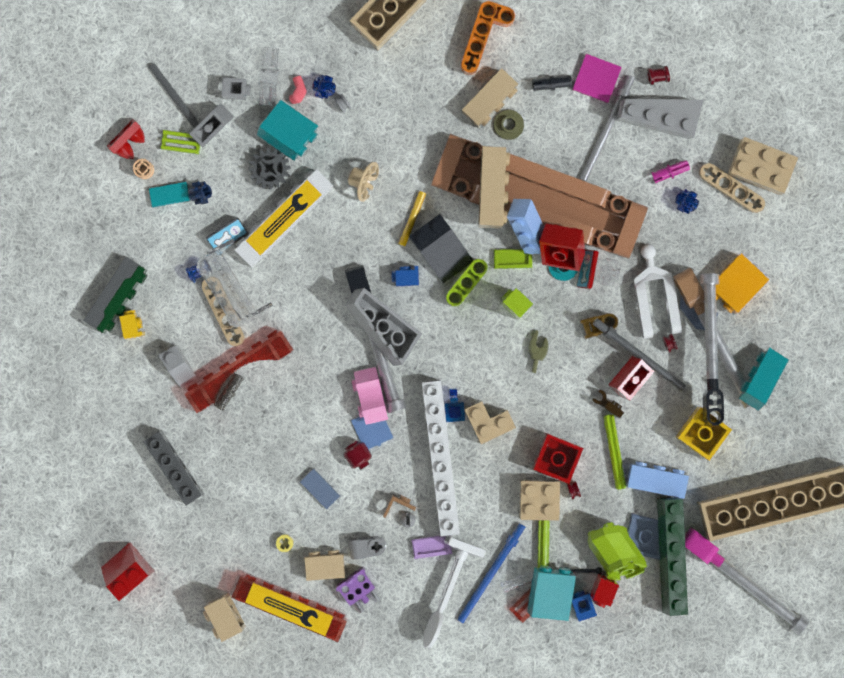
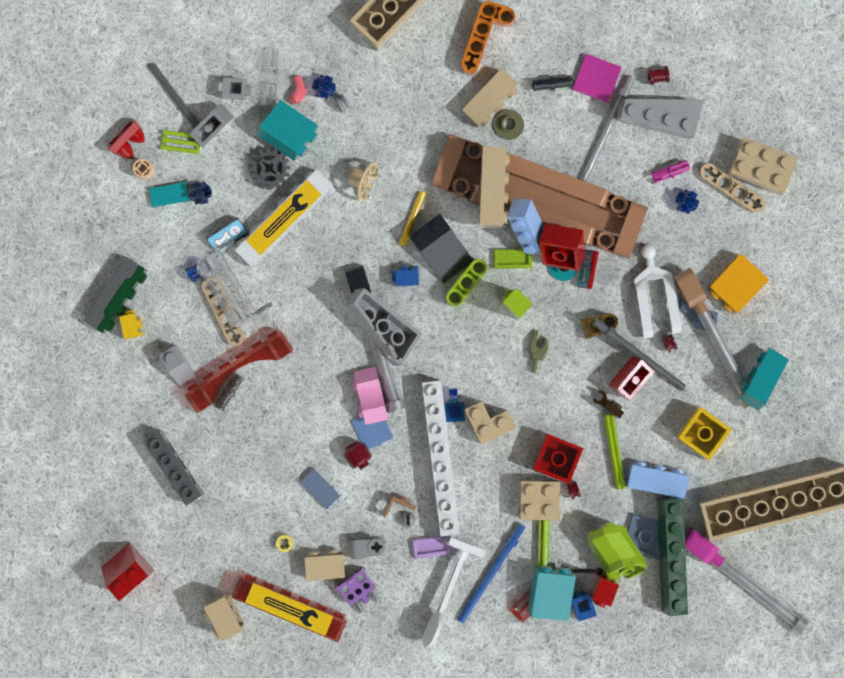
flat silver piece [700,273,724,426] -> none

